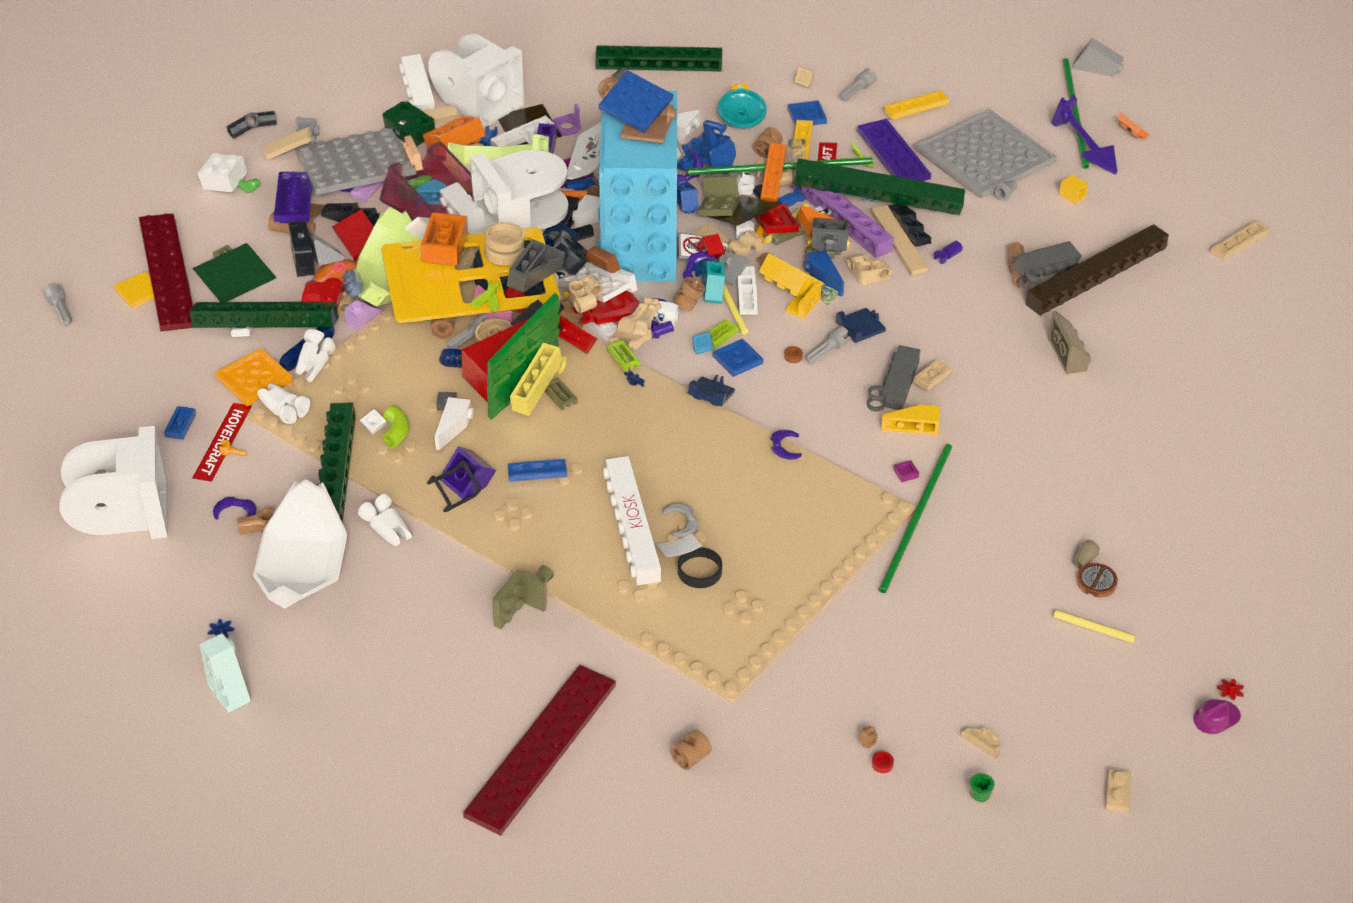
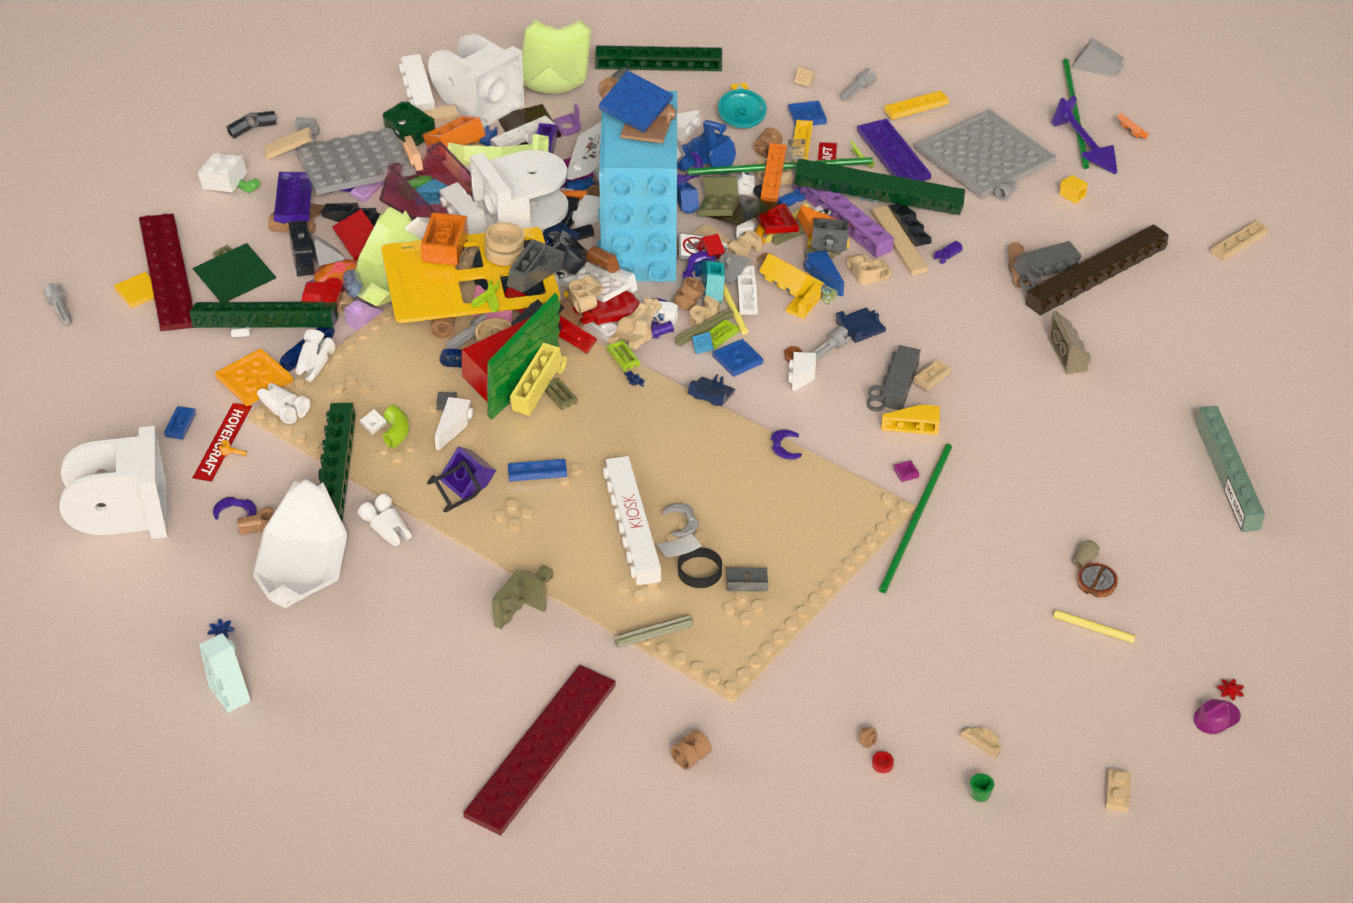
none -> yellowish green panel [522,20,591,94]
none -> axle [614,615,693,648]
none -> olive axle [675,308,734,346]
none -> tan leg [689,295,720,327]
none -> dark grey piece [727,567,768,591]
none -> white slope [789,352,816,391]
none -> sand green brick [1196,406,1265,532]

